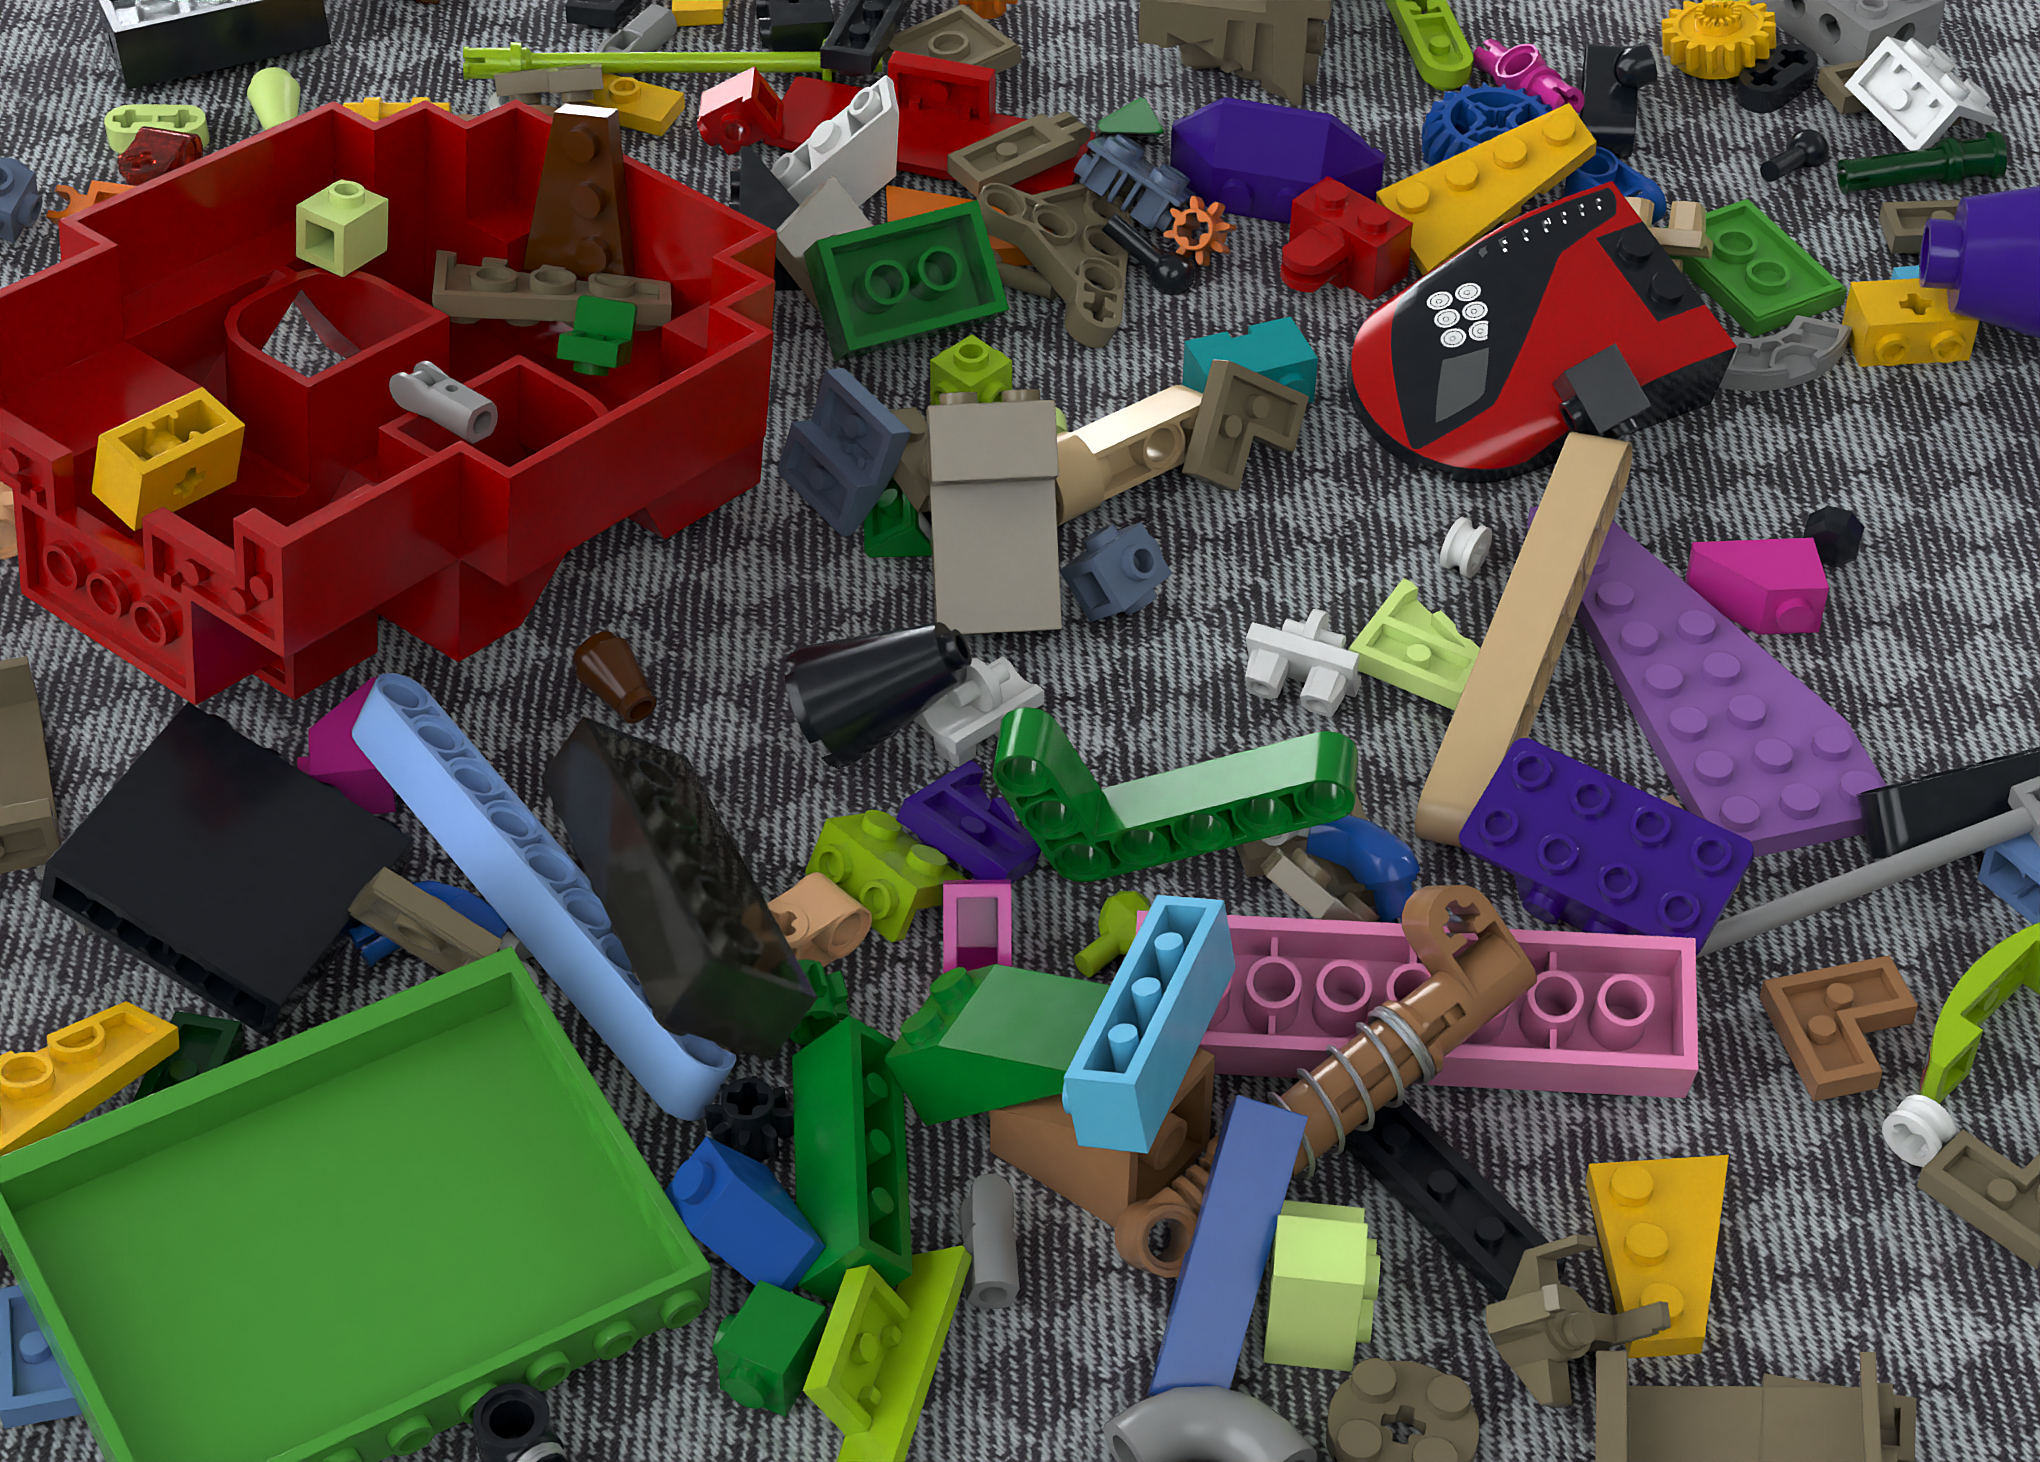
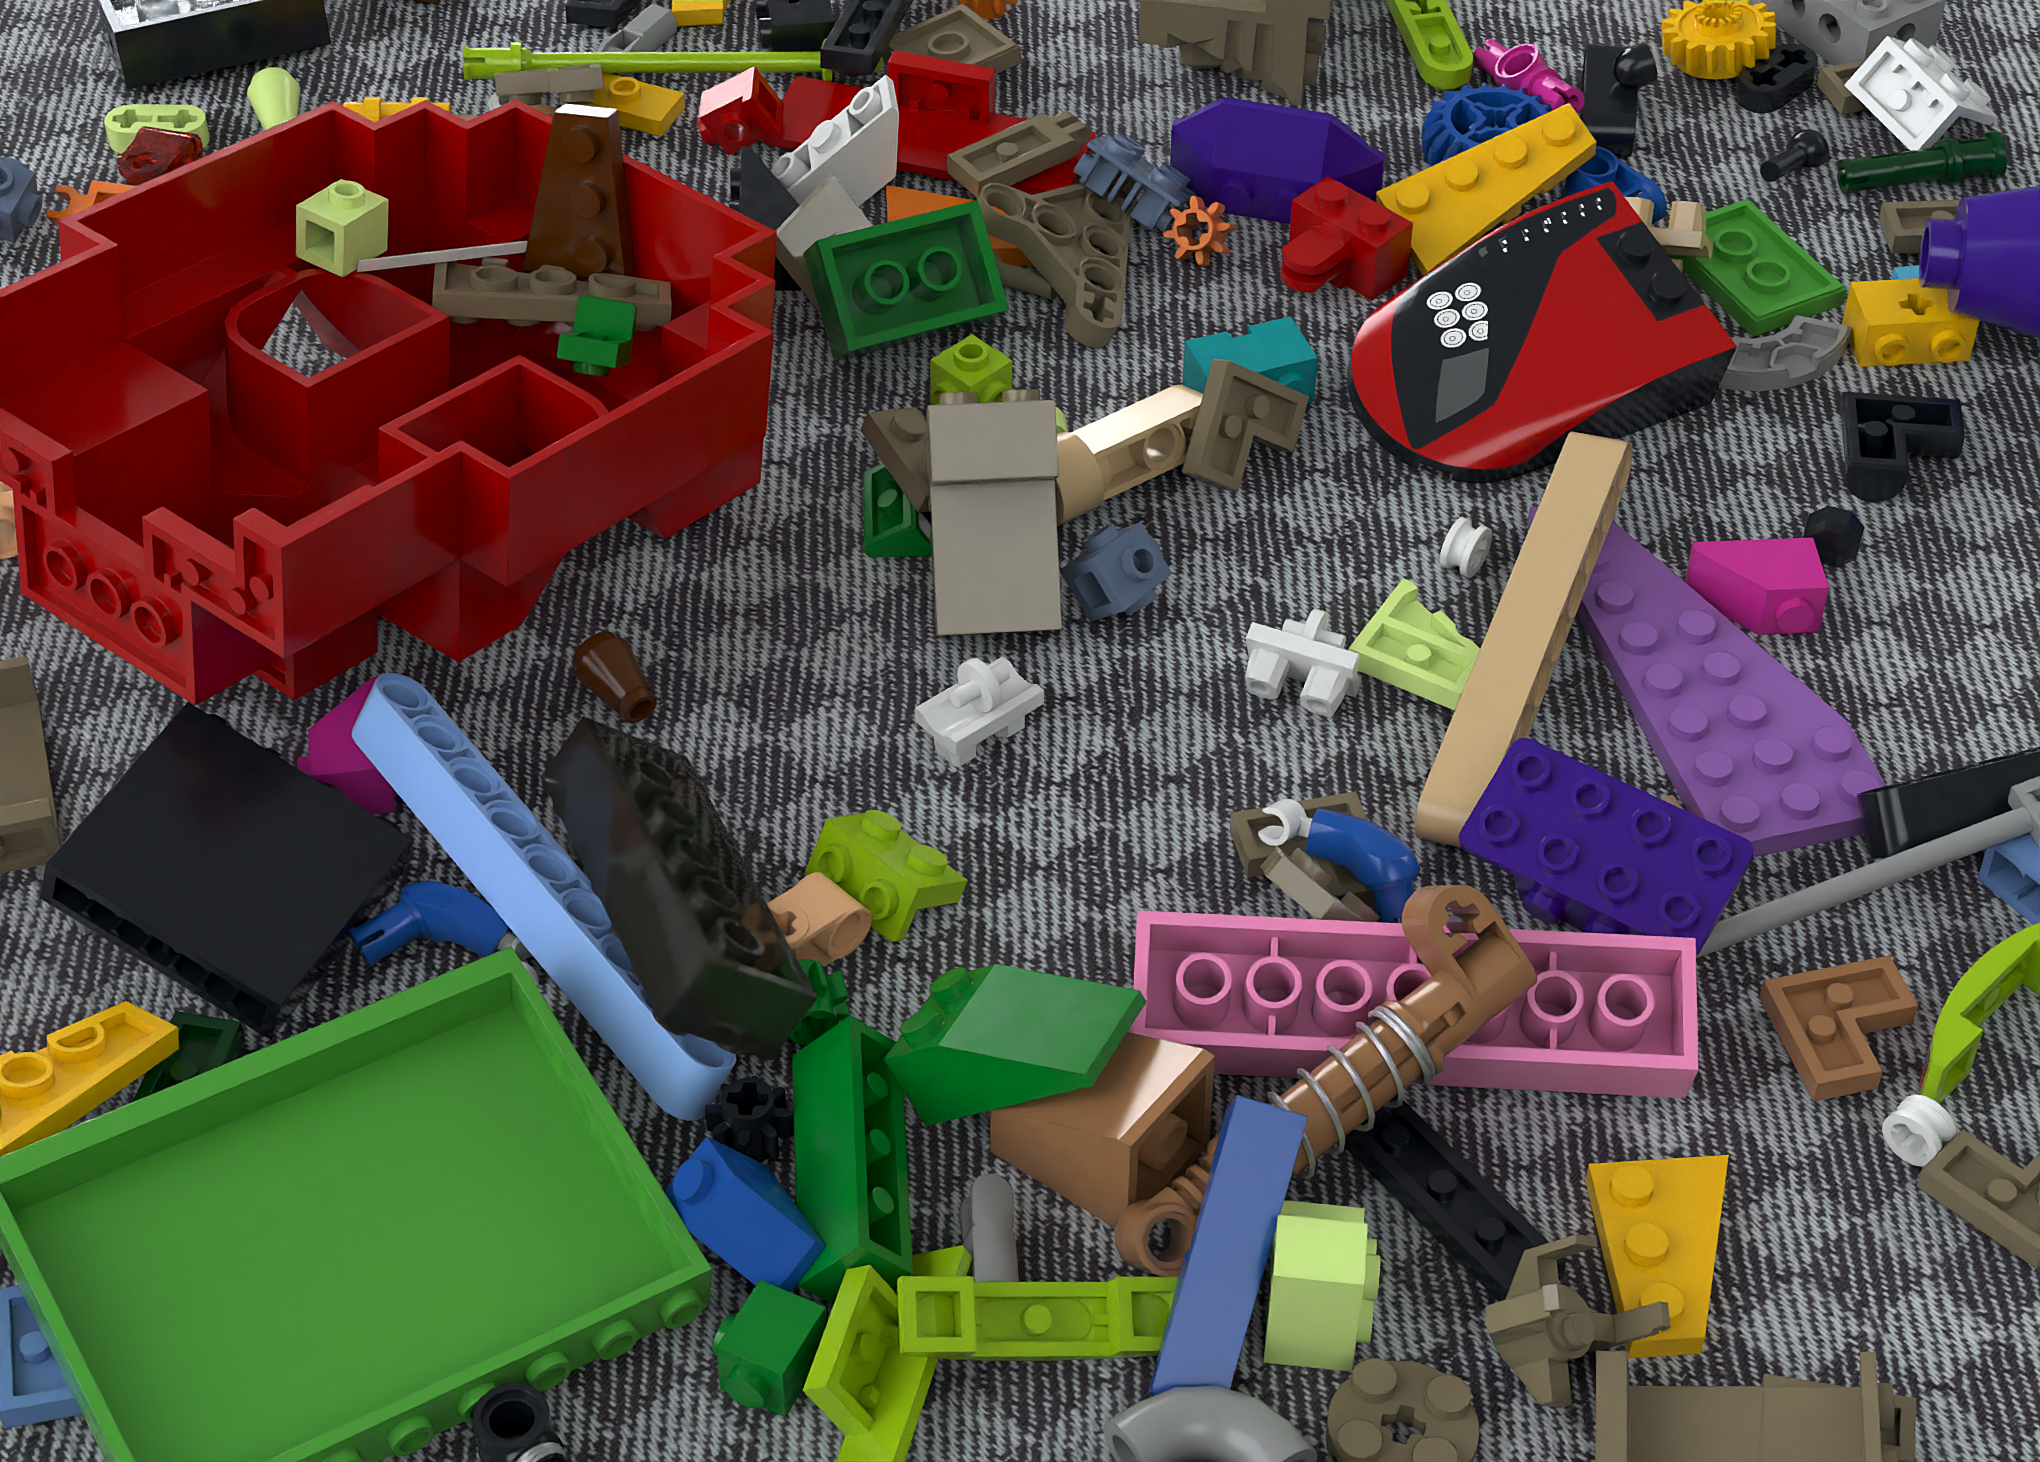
yellow brick [91,387,245,531] -> none
dark tan plate [348,866,503,974] -> none
light grey bar [389,361,498,444] -> none
sand blue slope [777,368,911,537] -> none
black cone [785,622,972,769] -> none
dark purple wing [896,760,1042,884] -> none
dark pink slope [943,879,1012,974] -> none
green beam [992,707,1358,883] -> none
medium azure brick [1062,895,1236,1153] -> none
lime rock [1074,891,1151,977] -> none
green slope [1095,97,1164,137] -> none
black bar [1101,213,1195,295] -> none
black brick [1552,343,1651,440] -> none
none -> white piece [357,241,528,272]
none -> lime slope [897,1276,1178,1361]
none -> black brick [1840,392,1965,502]

